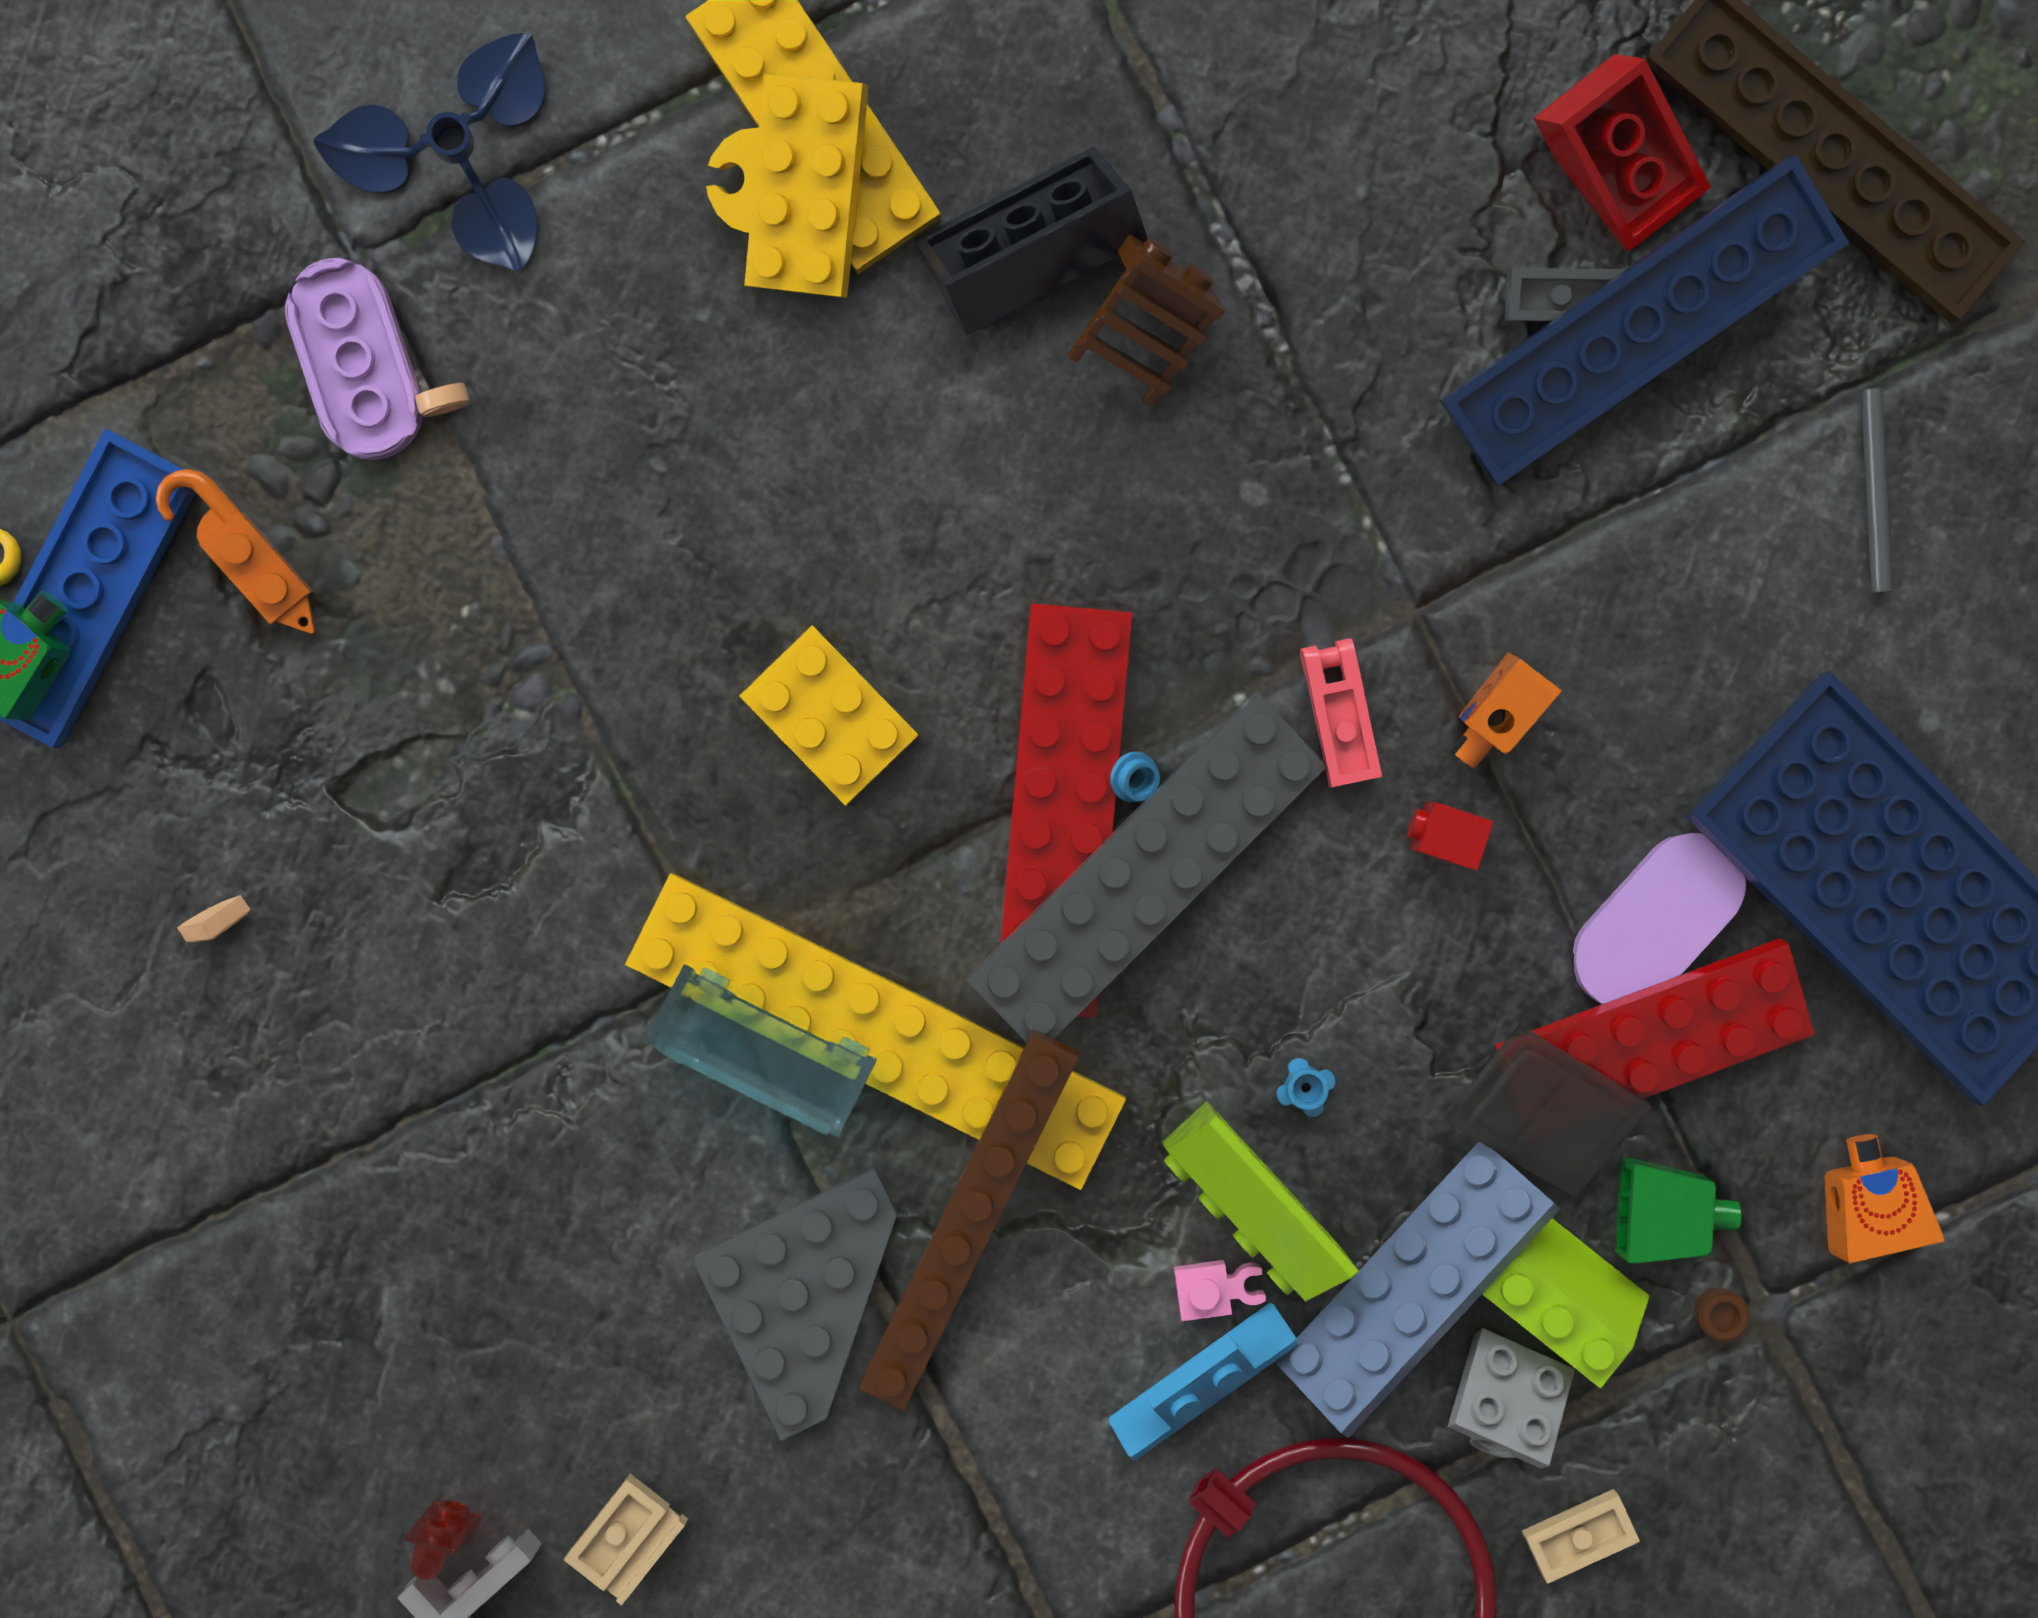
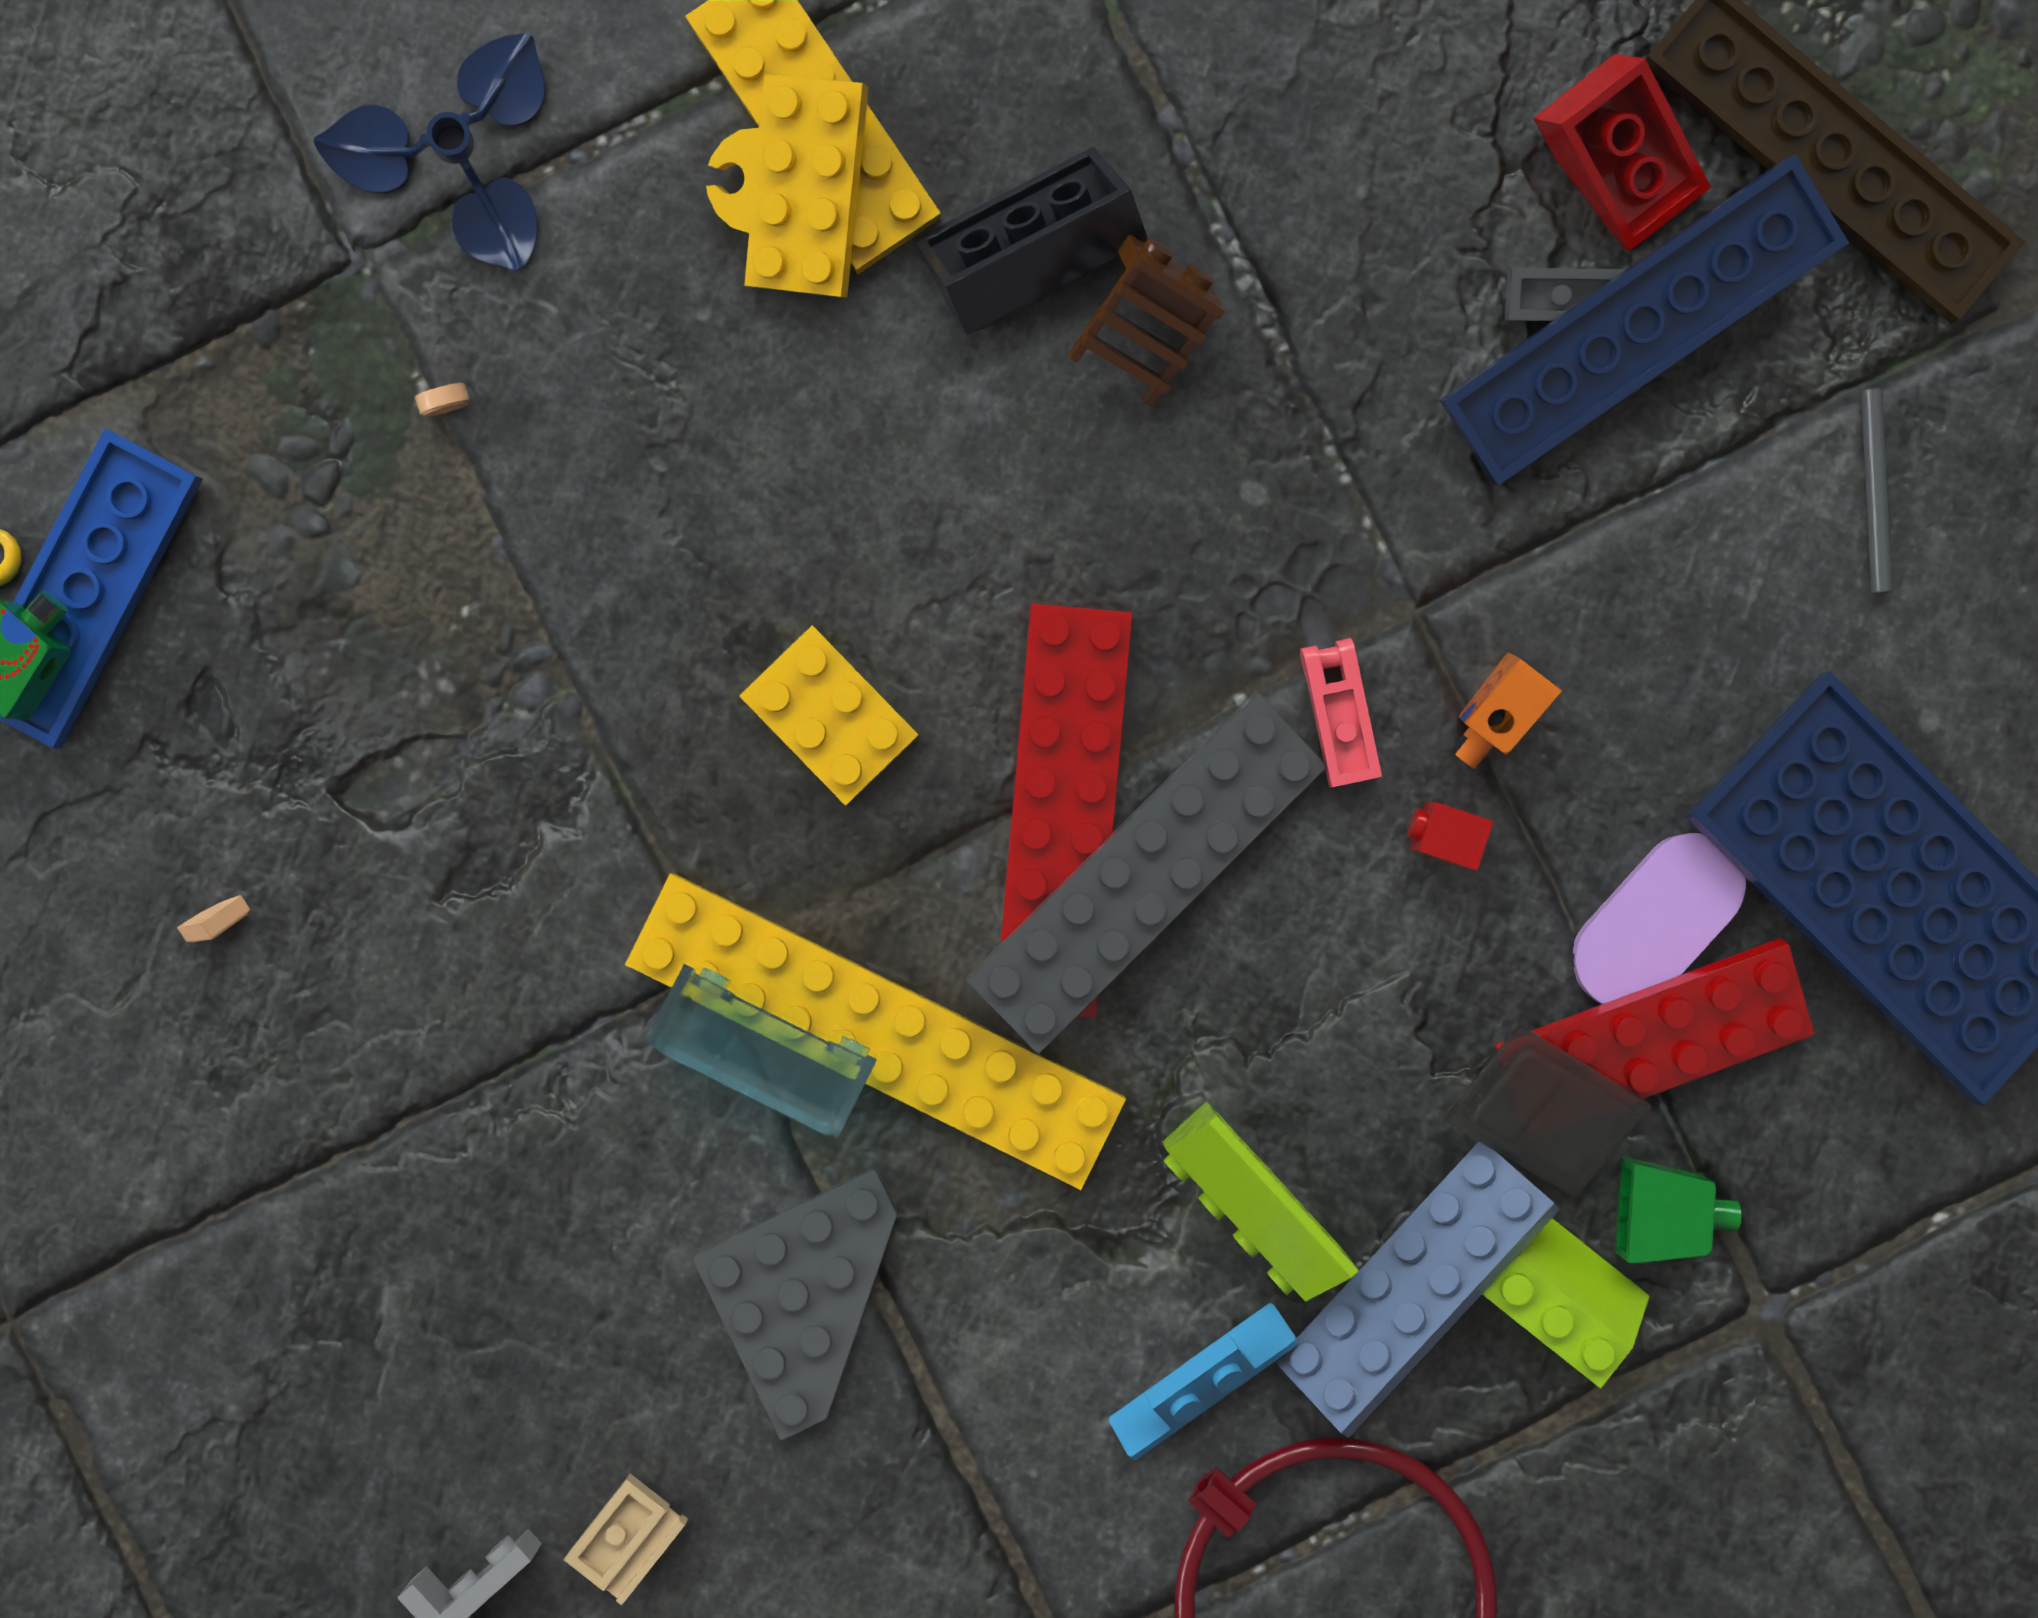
orange plate [156,469,316,634] -> none
lavender tile [285,258,423,460] -> none
clear red hinge [404,1500,482,1580] -> none
reddish brown plate [858,1029,1080,1410] -> none
dark azure plate [1110,752,1160,802] -> none
bright pink plate [1173,1260,1266,1321] -> none
dark azure plate [1276,1058,1335,1117] -> none
light grey plate [1447,1328,1575,1469] -> none
tan plate [1522,1489,1640,1584] -> none
reddish brown tile [1694,1287,1750,1342] -> none
orange torso [1824,1134,1945,1264] -> none

